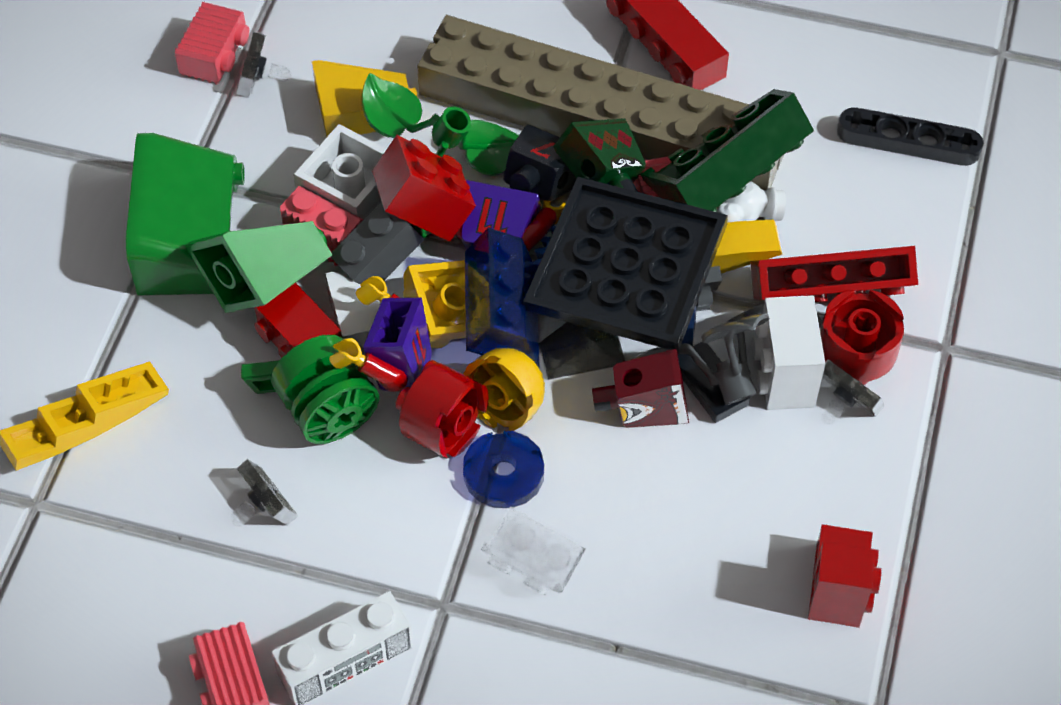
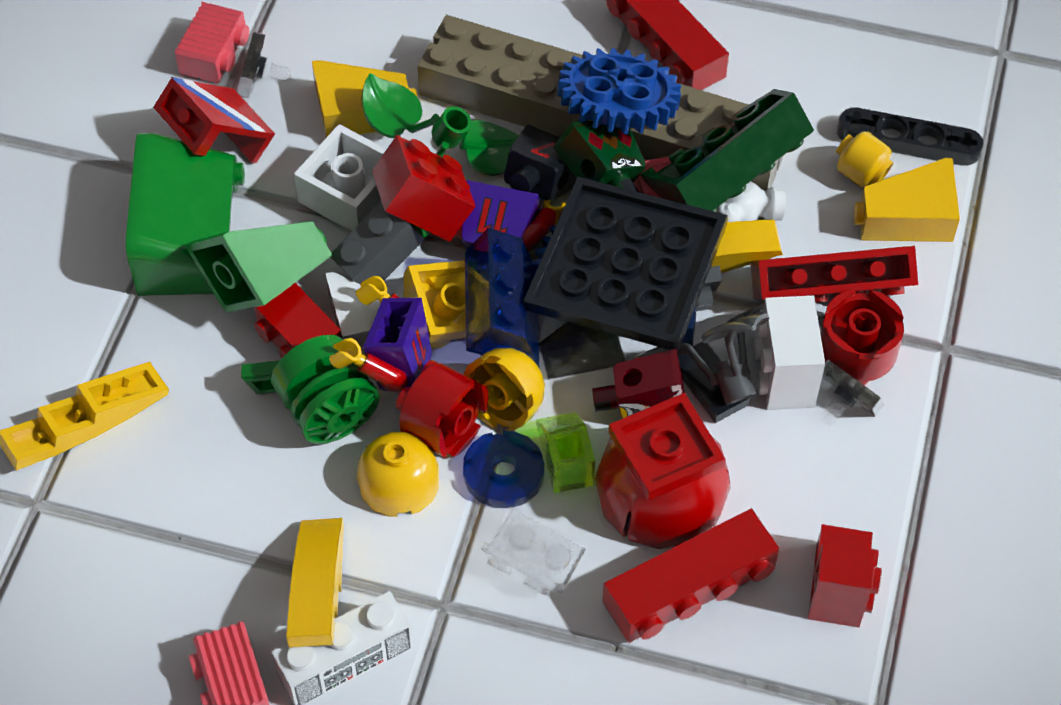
piece [230,459,298,526] -> none
coral brick [280,186,363,266] -> none
none -> red panel [153,77,275,163]
none -> yellow slope [286,518,344,648]
none -> yellow cylinder [357,432,439,517]
none -> clear neon green slope [536,412,596,493]
none -> blue gear [557,48,681,134]
none -> red plate [594,393,730,549]
none -> red brick [602,508,780,643]
none -> yellow head [836,132,894,187]
none -> yellow slope [853,158,960,242]

